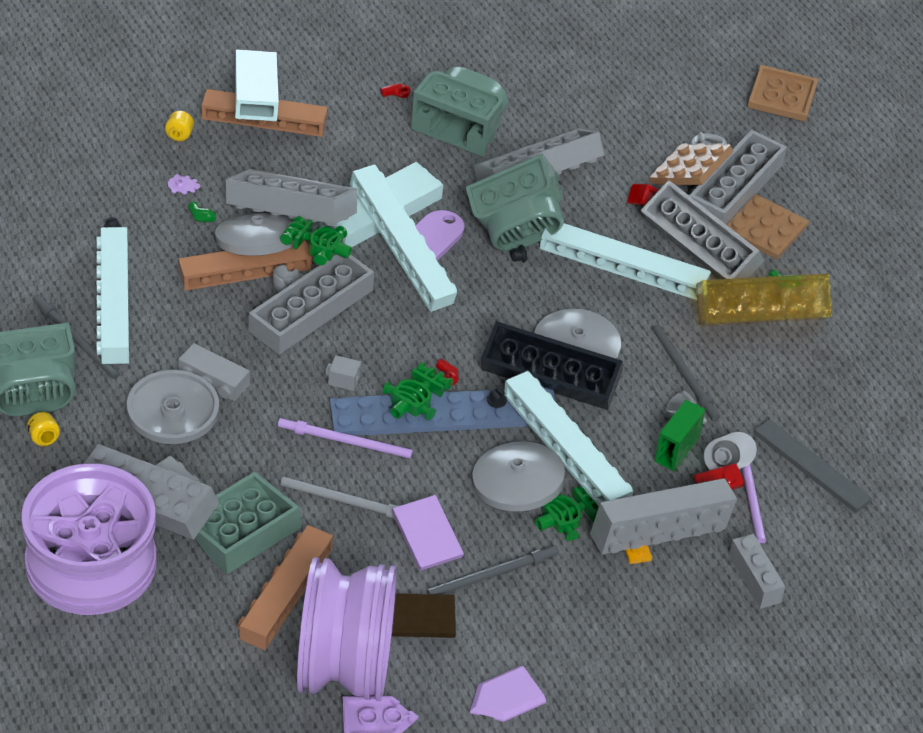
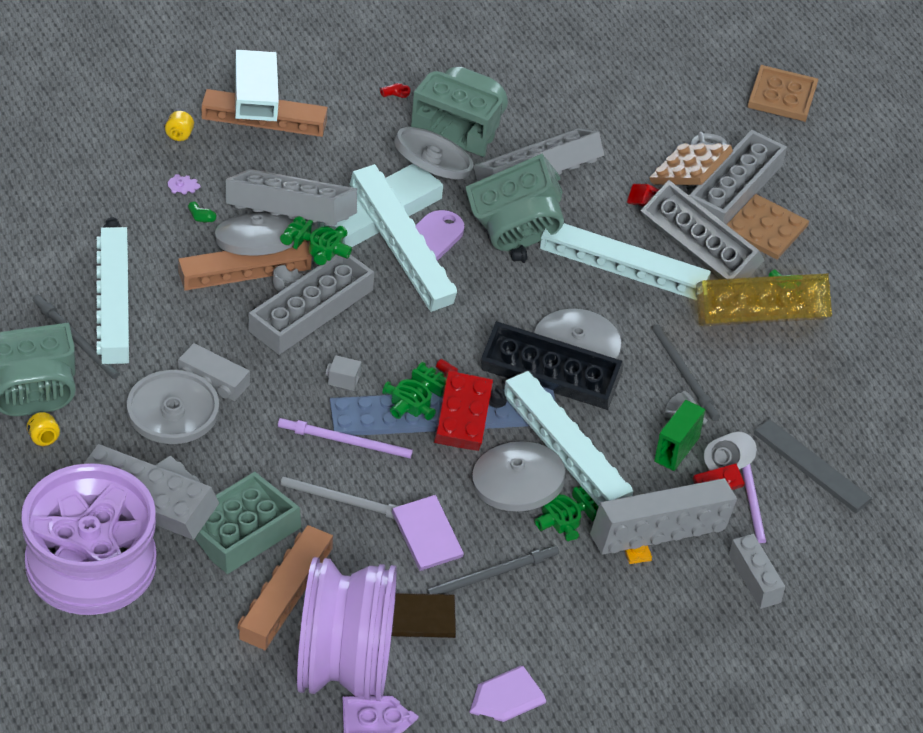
none -> light grey dish [394,127,473,179]
none -> red brick [434,371,493,451]

